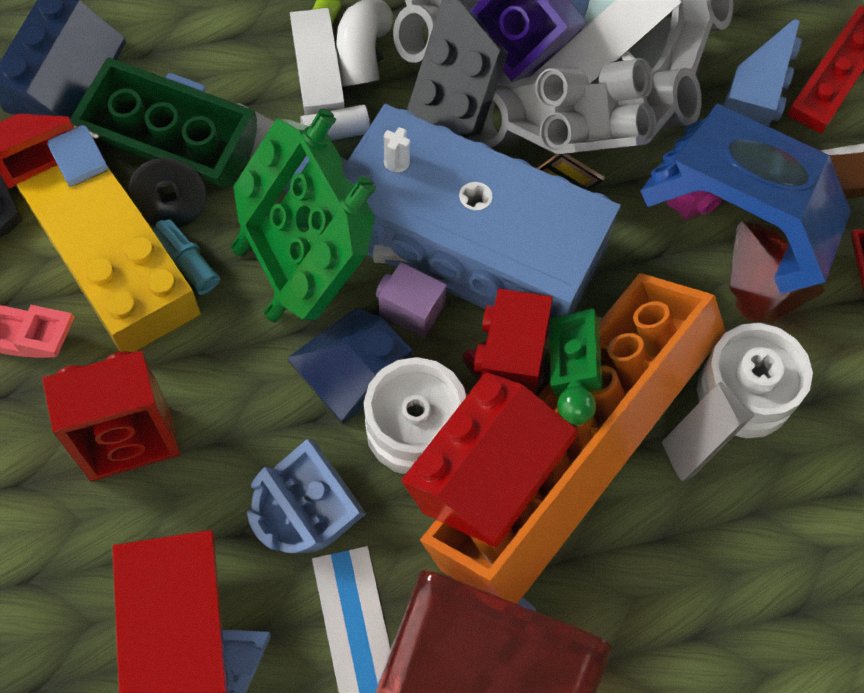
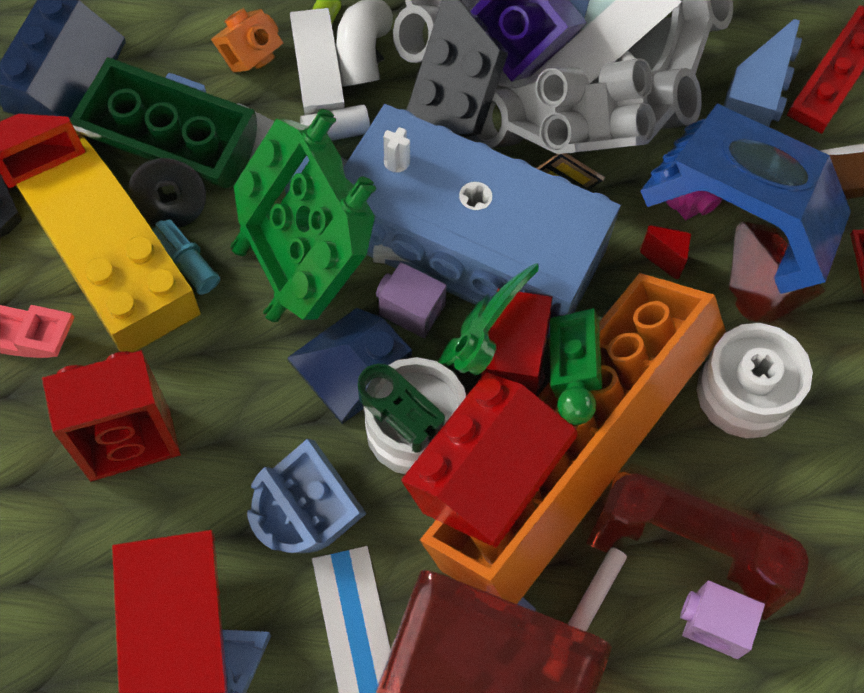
medium blue slope [47,125,108,187] -> none
light grey slope [662,382,754,482] -> none
none -> orange brick [211,8,283,73]
none -> dark green piece [358,363,445,453]
none -> green plant [438,263,539,375]
none -> white bar [541,548,627,682]
none -> clear red windscreen [586,464,809,620]
none -> red slope [640,225,691,279]
none -> lavender brick [680,580,765,659]

